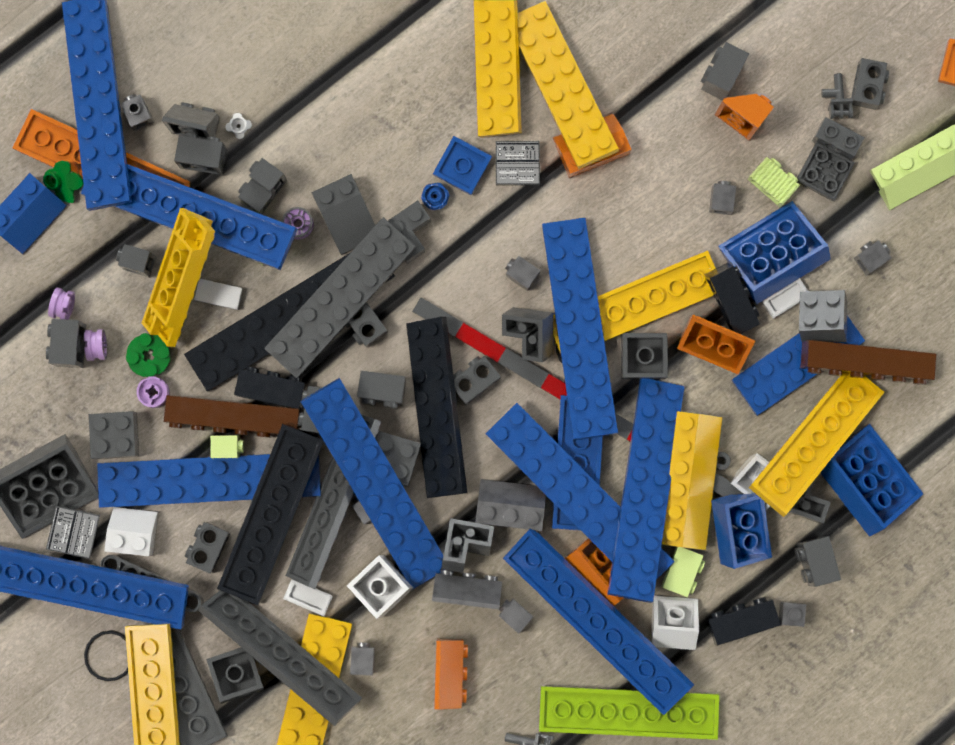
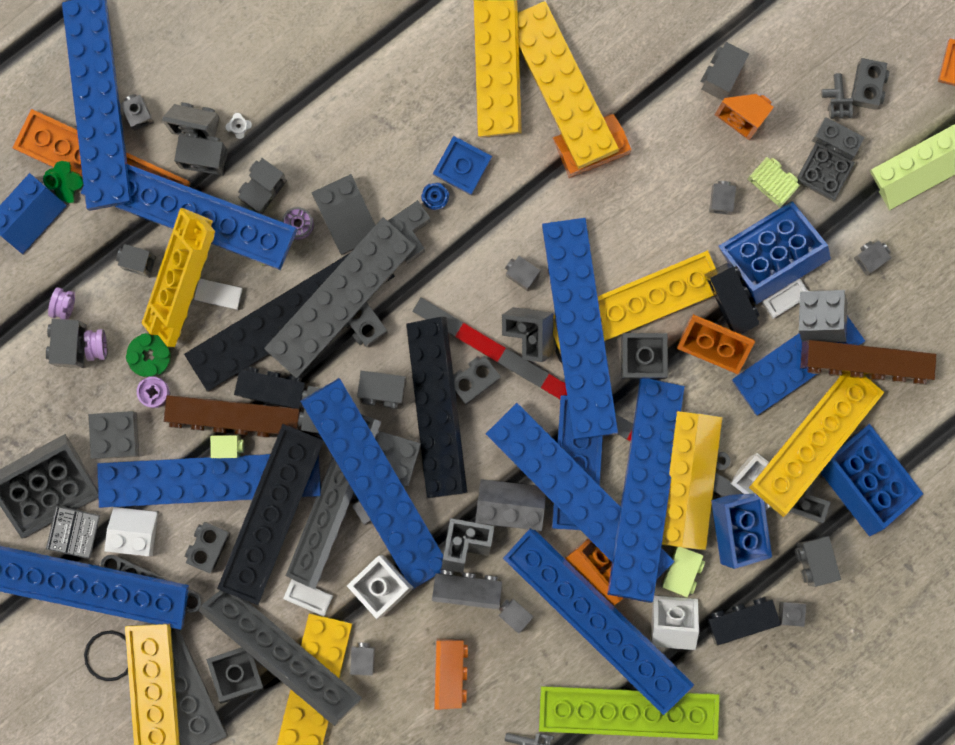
light grey tile [496,141,540,186] -> none

